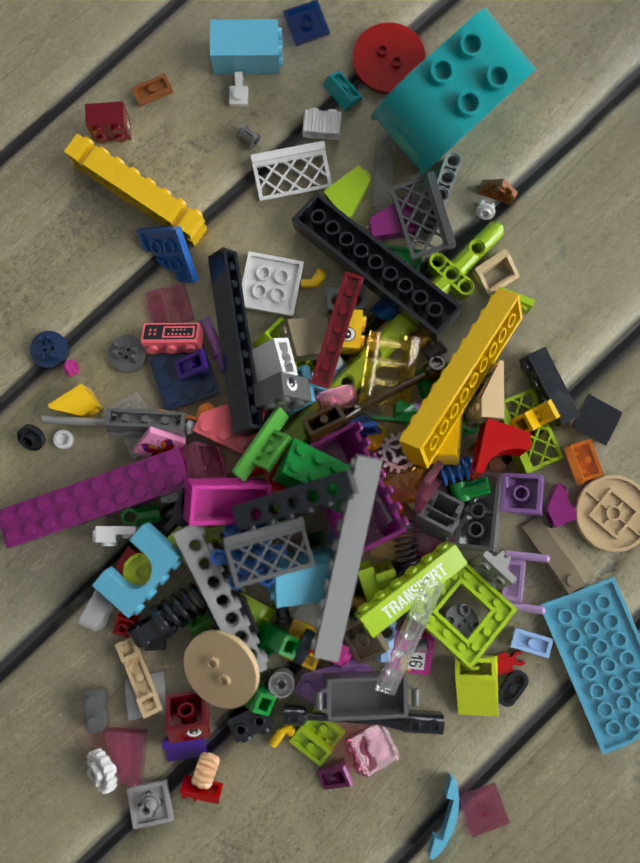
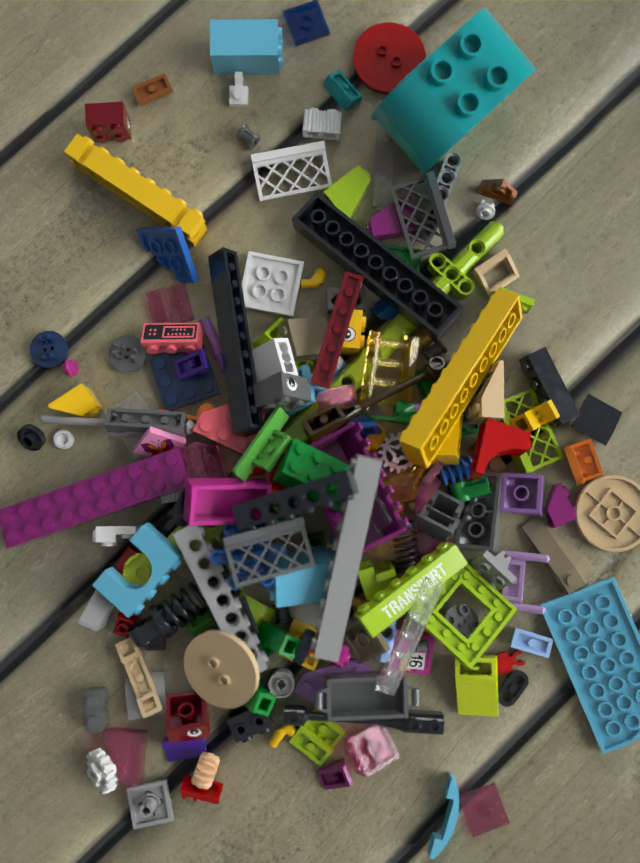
green piece [121,505,161,526] -> none

